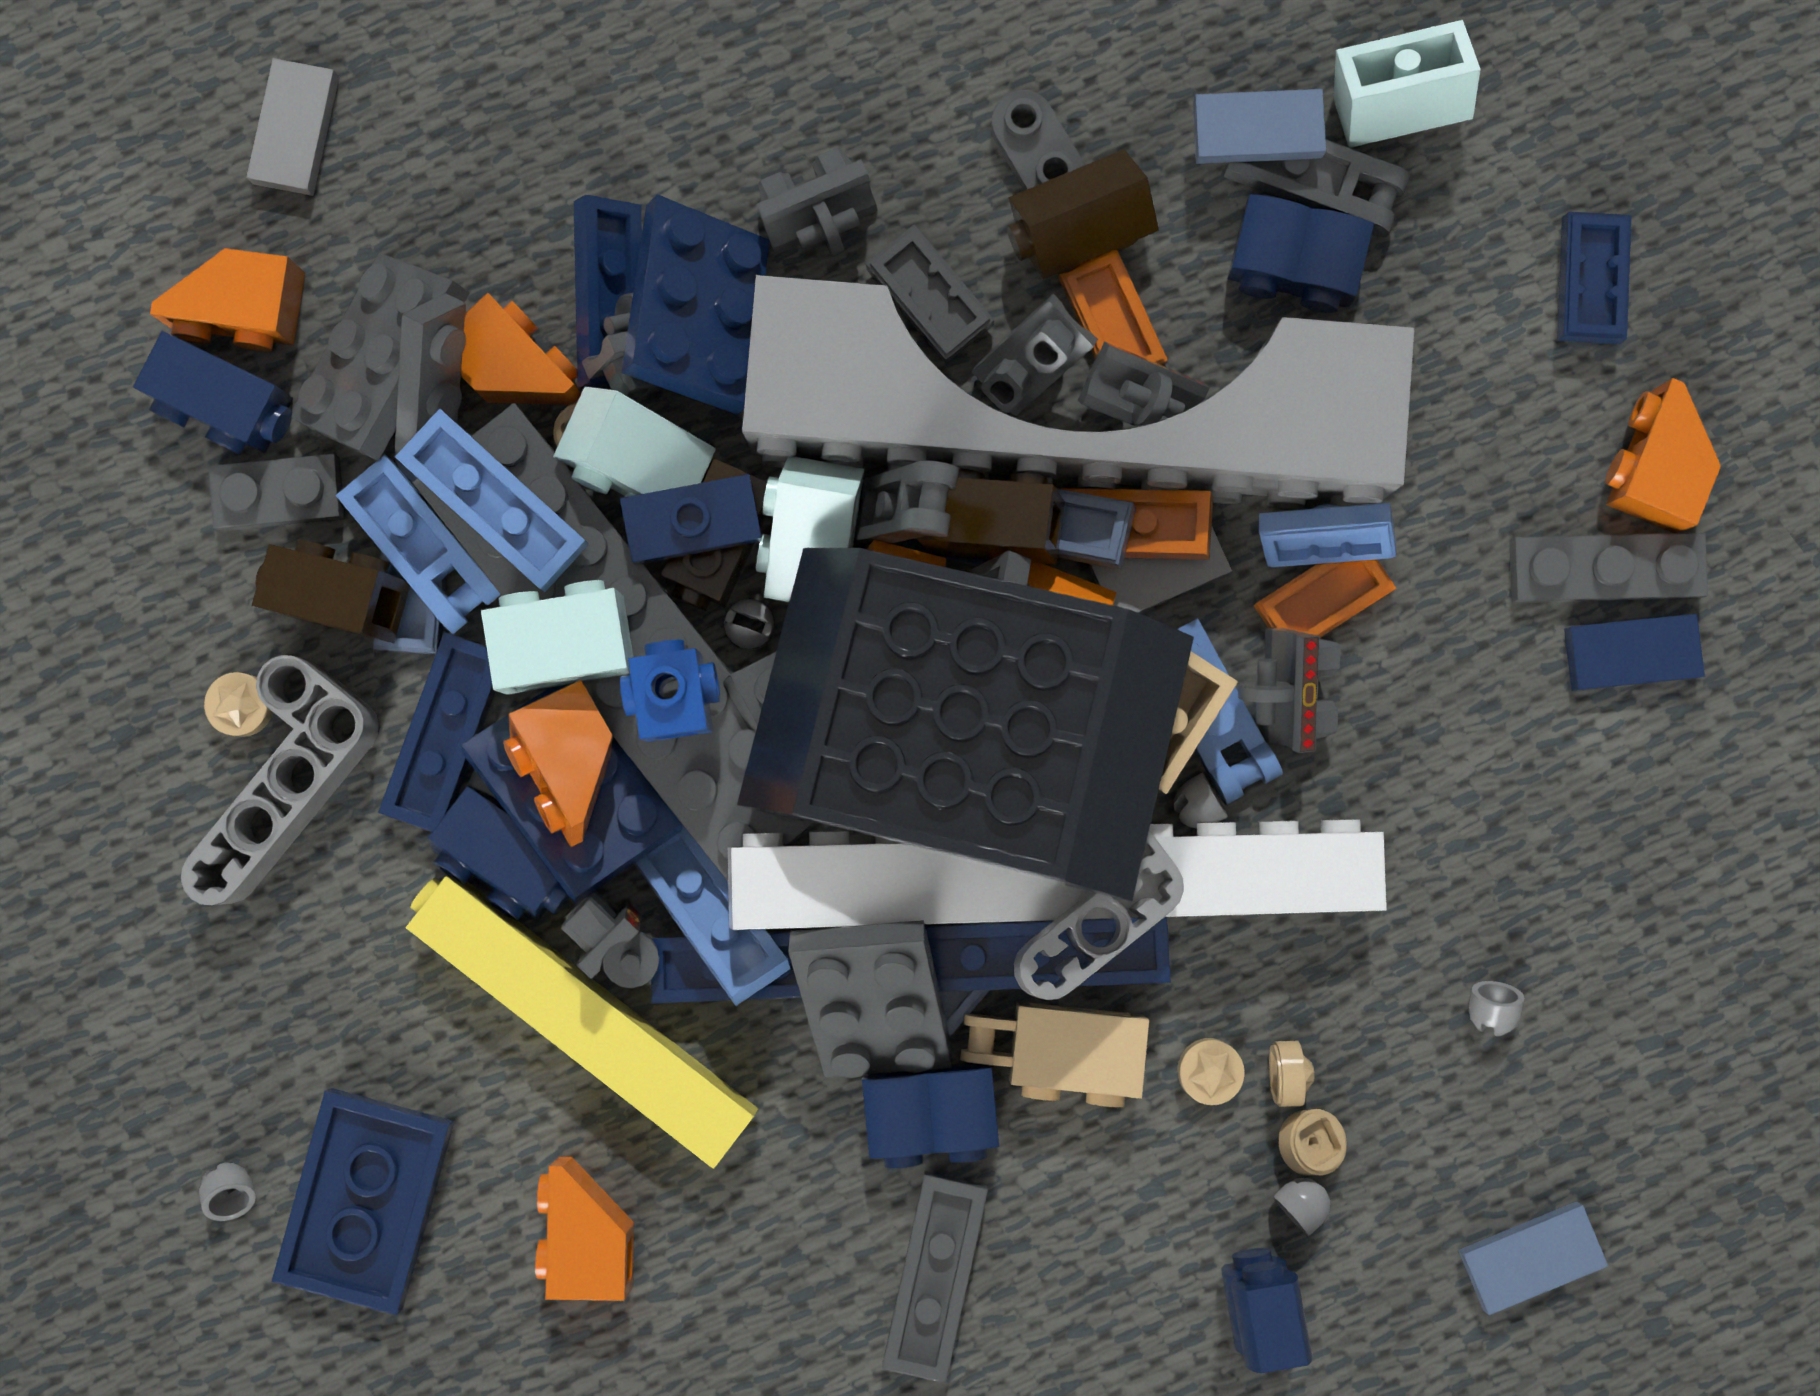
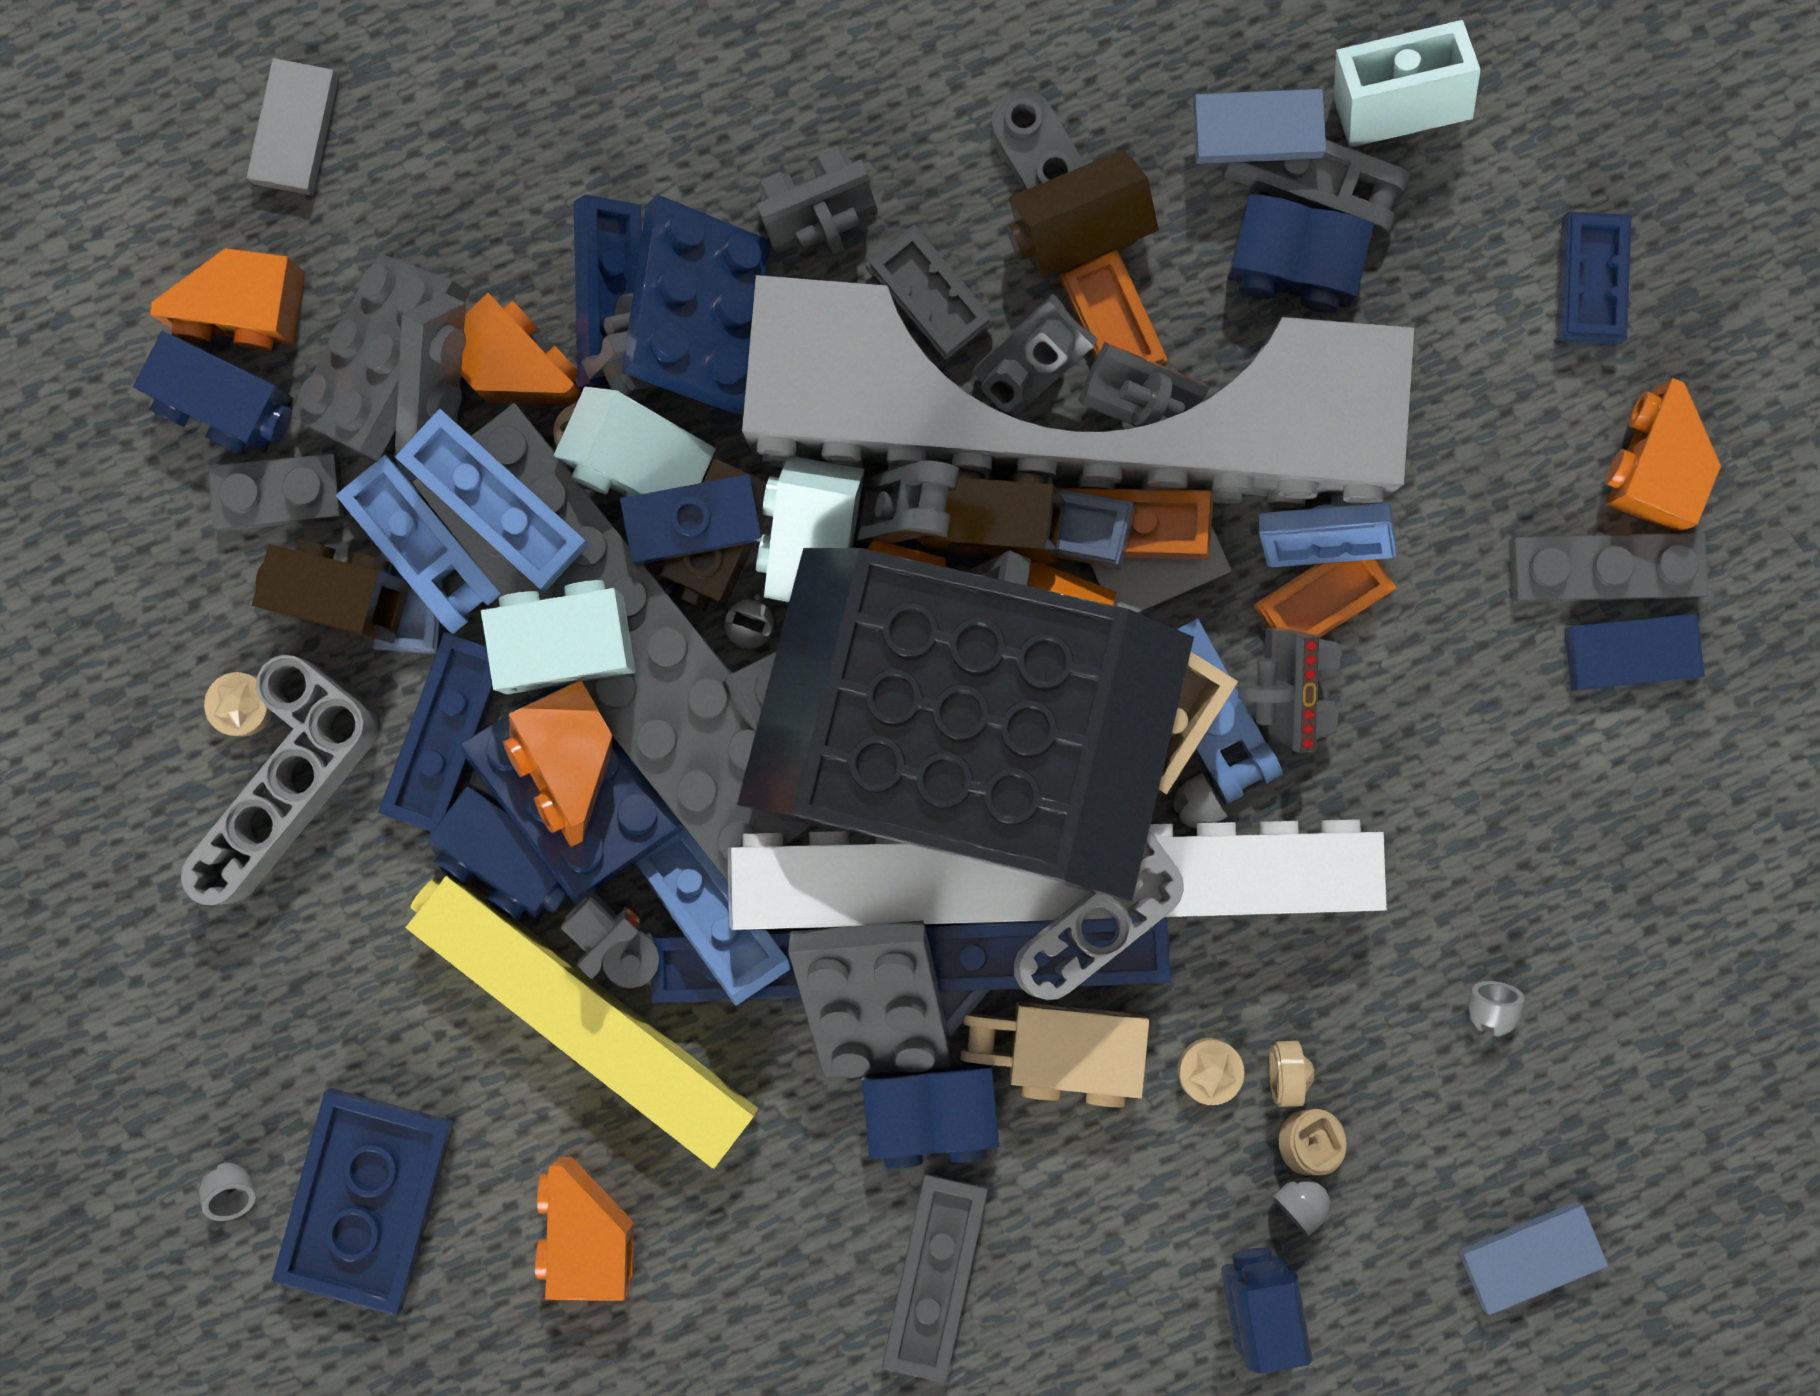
blue brick [620,639,720,742] -> none

